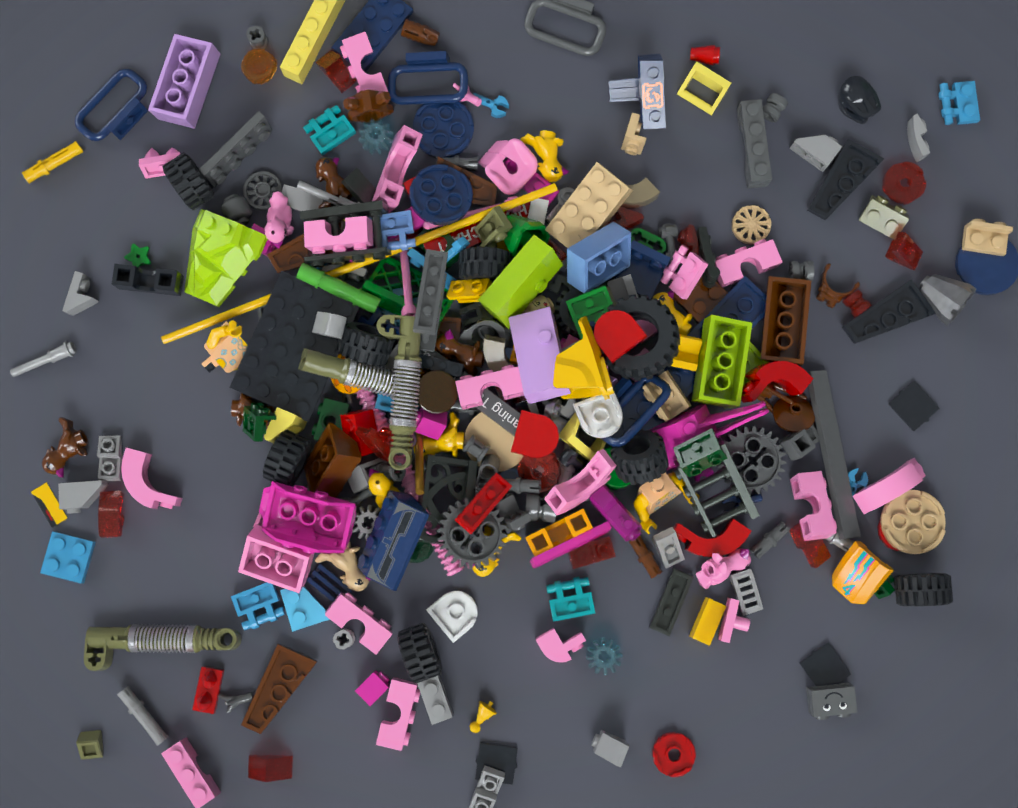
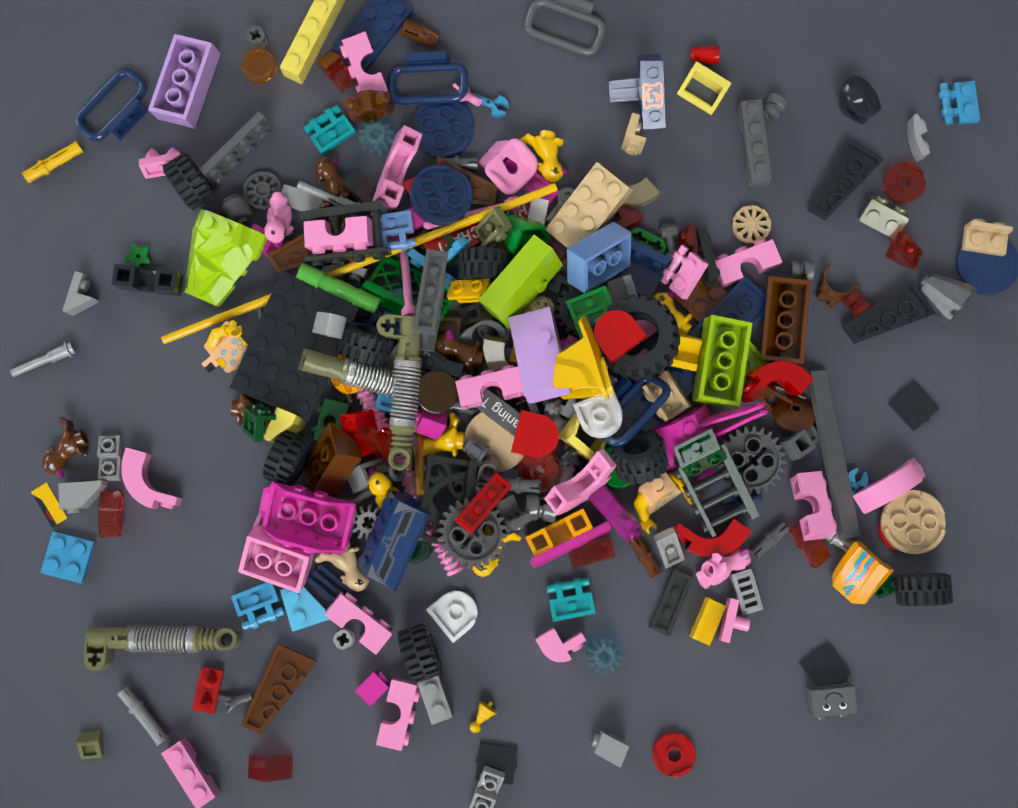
light grey slope [790,135,842,172] -> none

